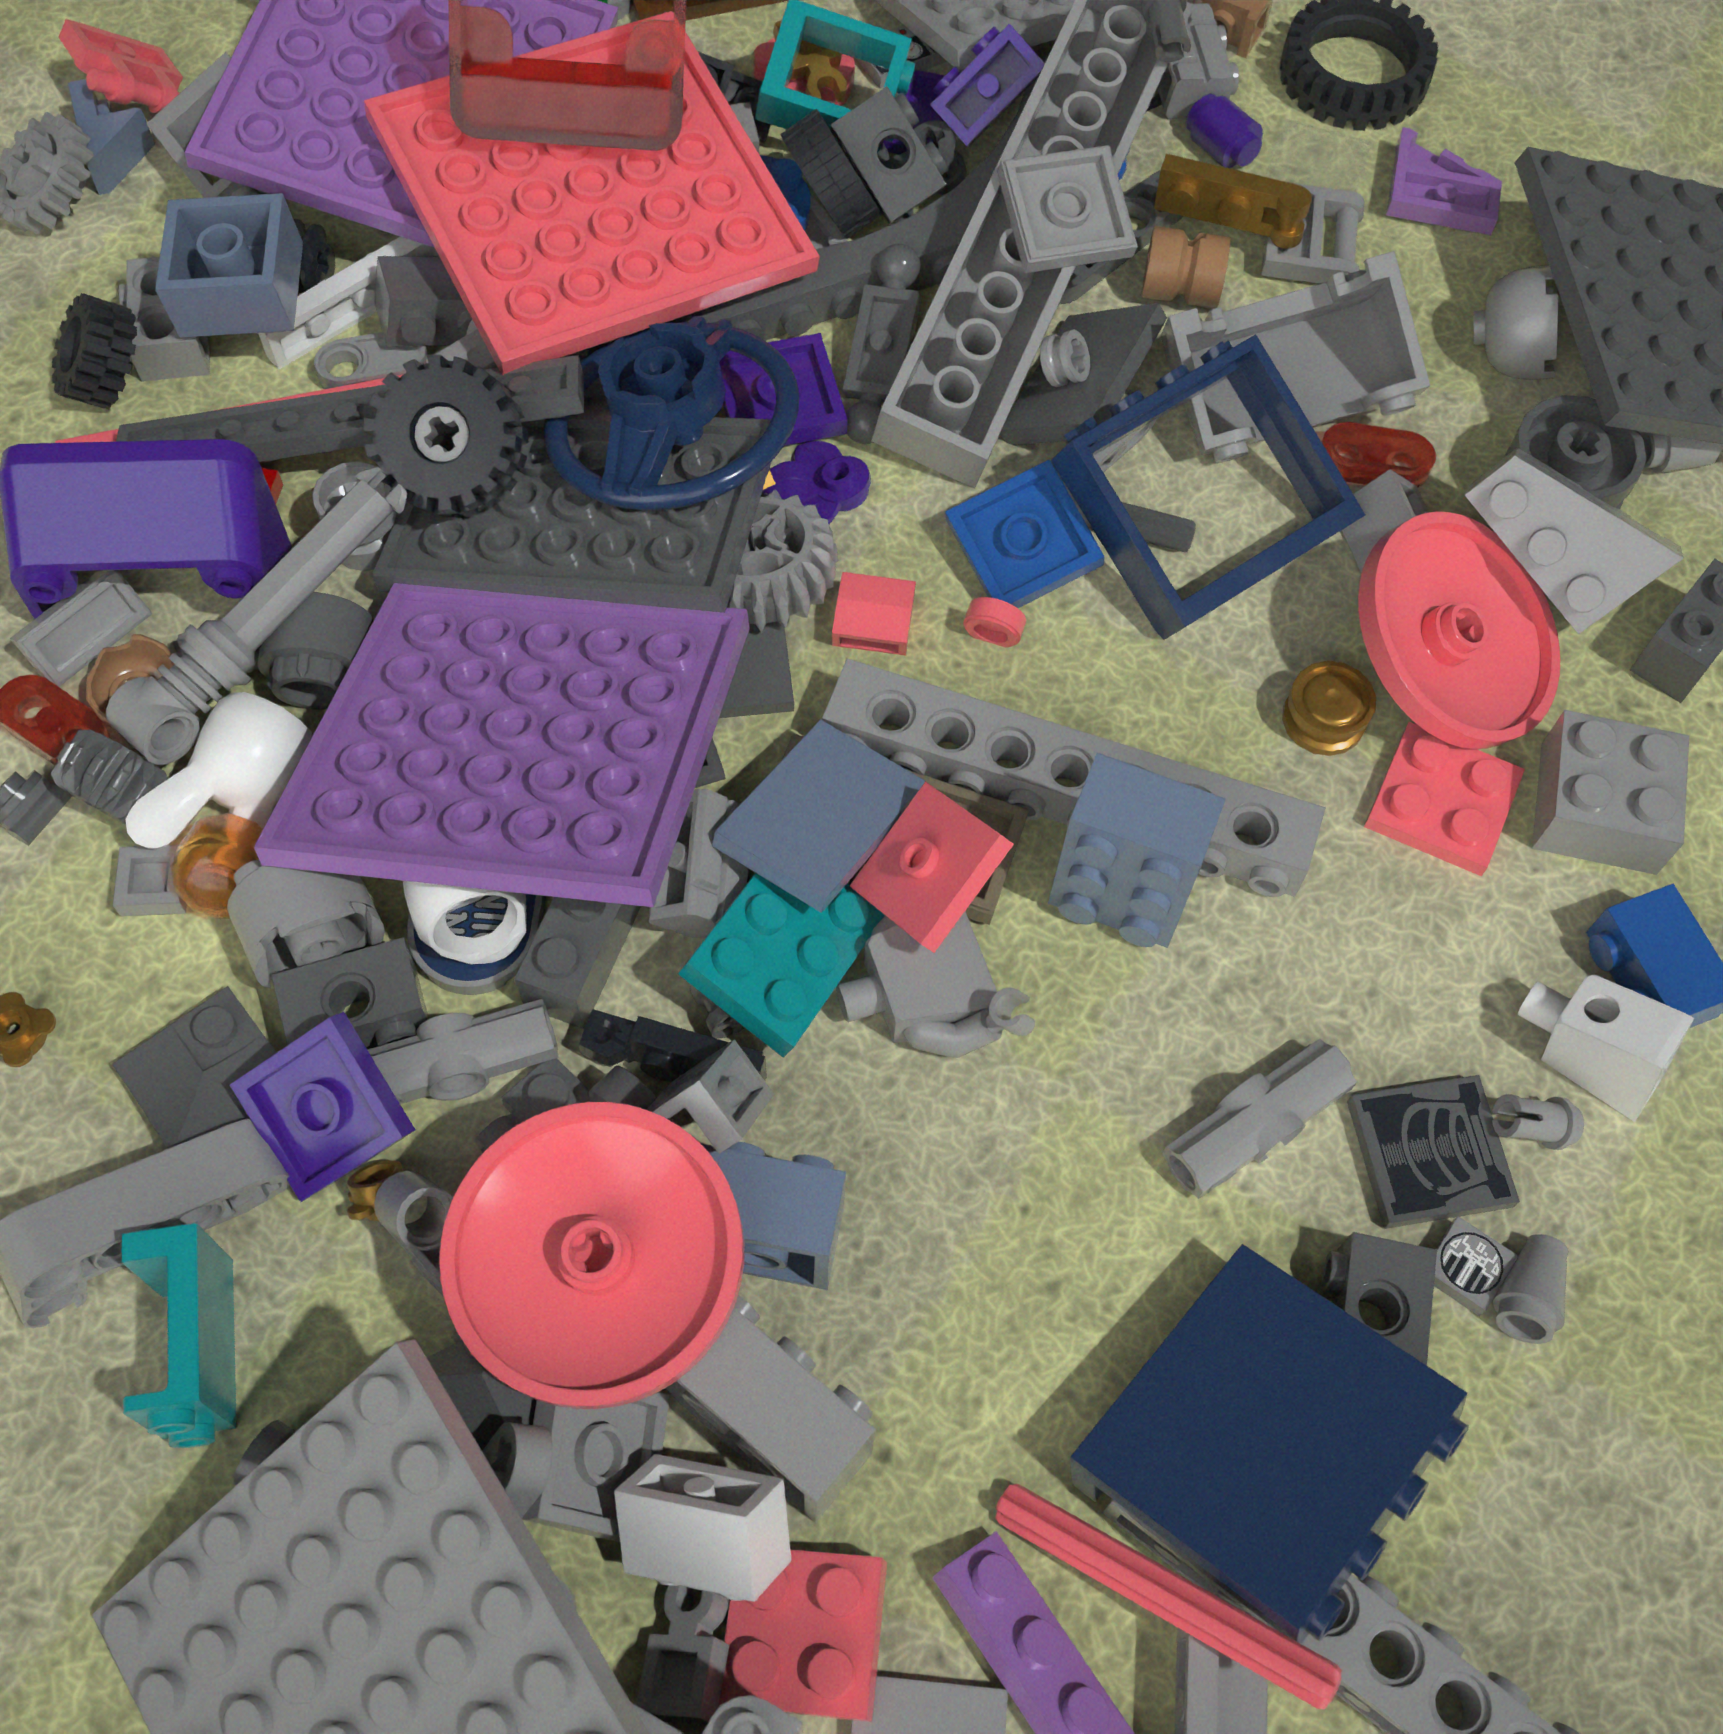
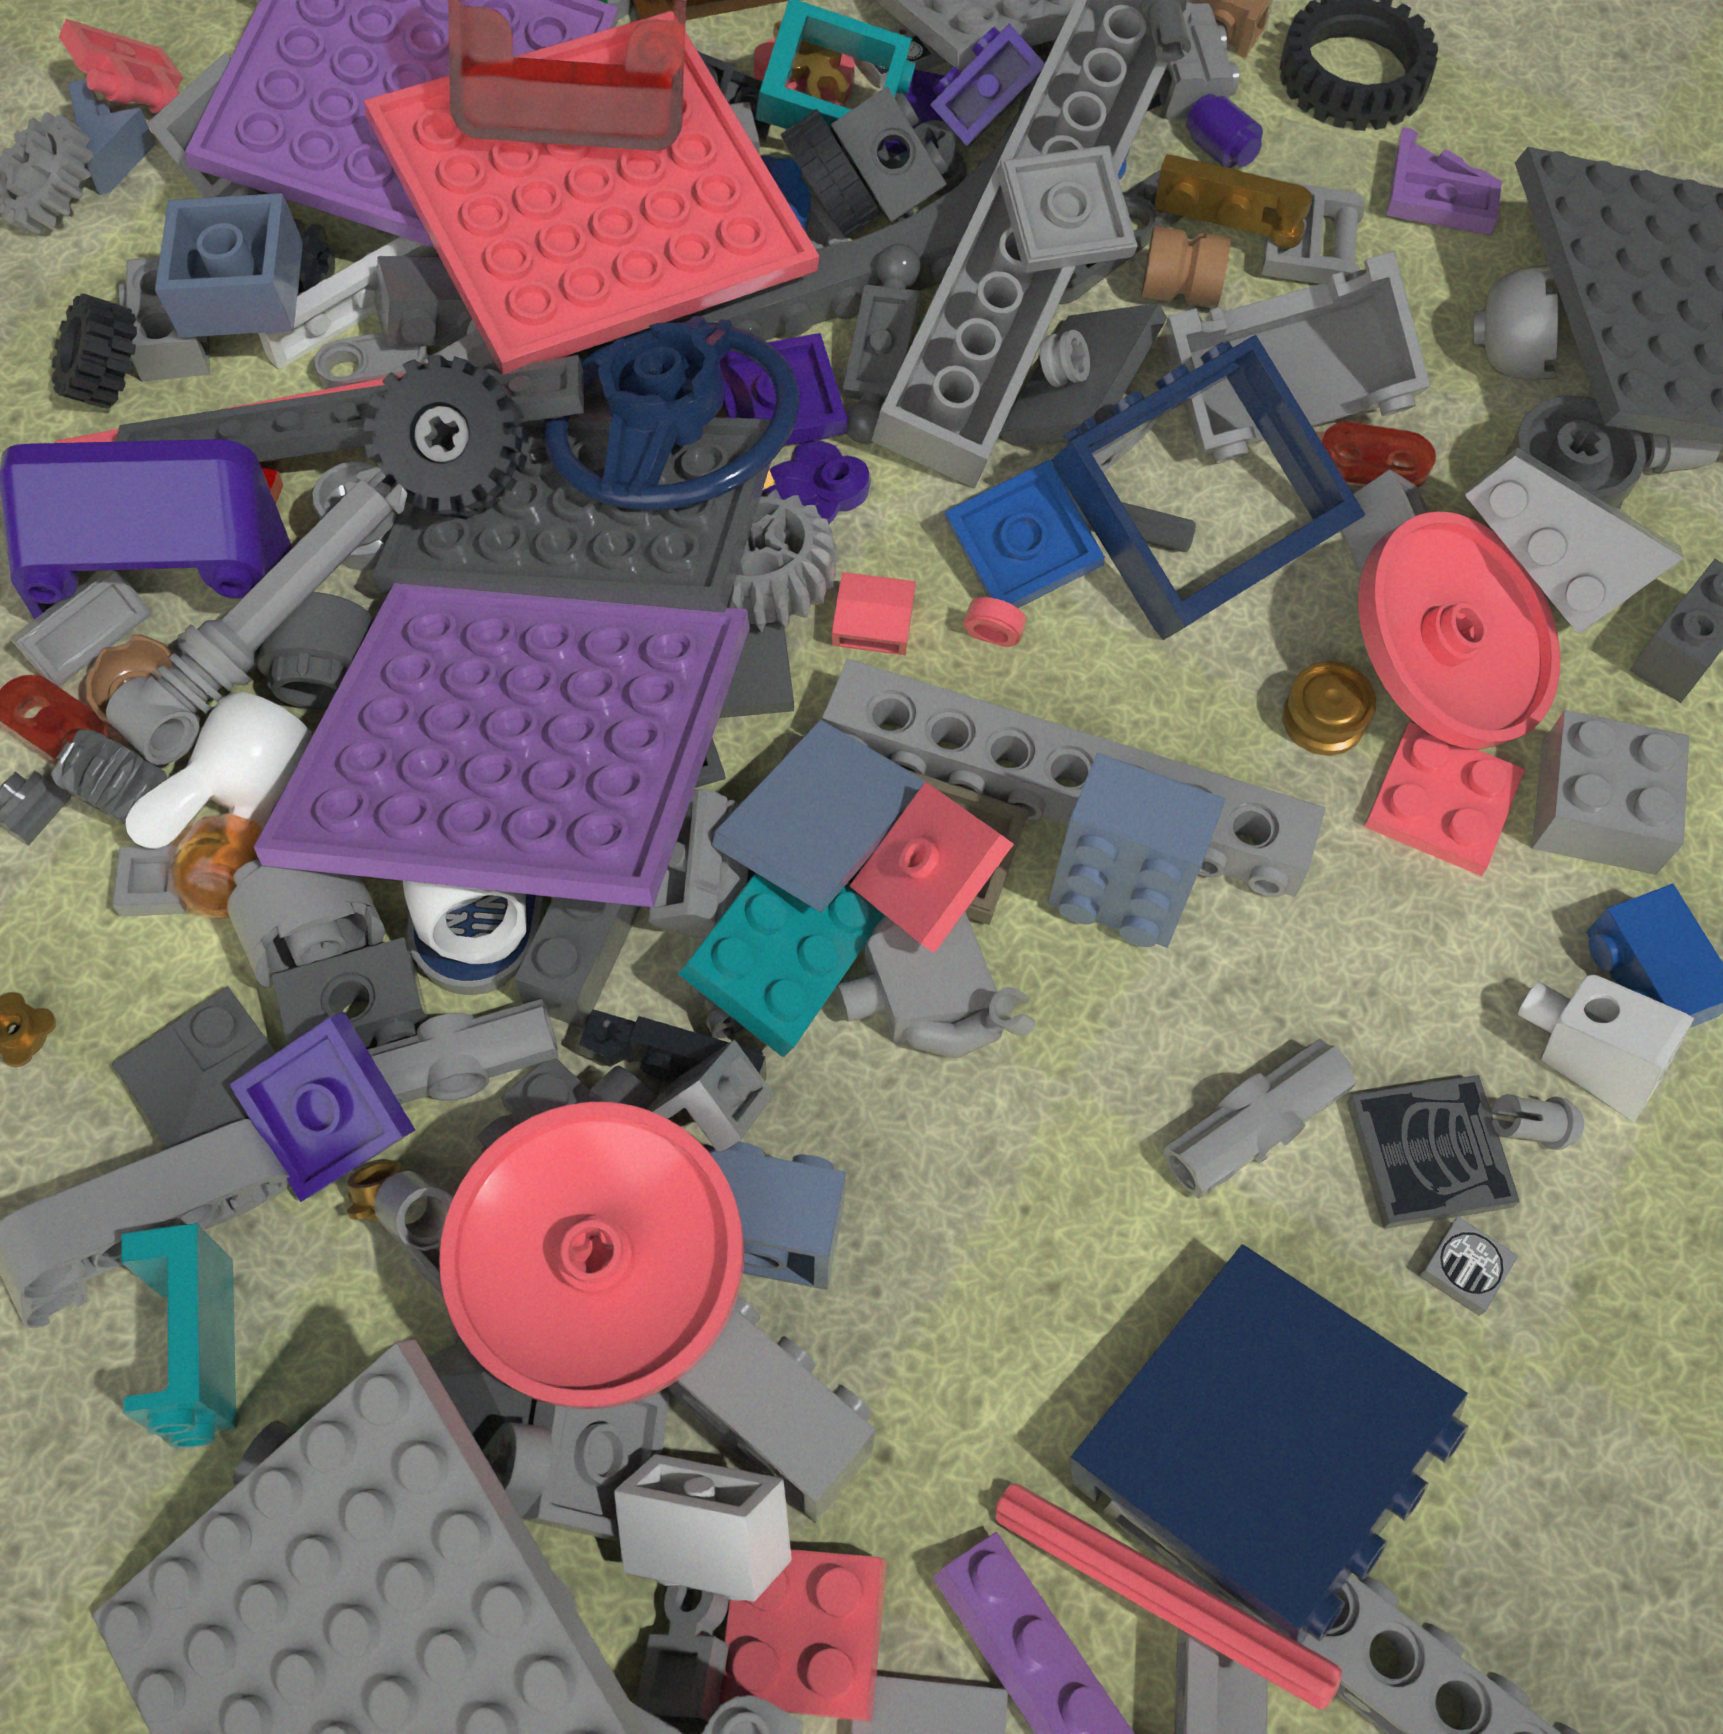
dark grey brick [1322,1232,1437,1365] -> none
light grey cone [1493,1234,1568,1344] -> none

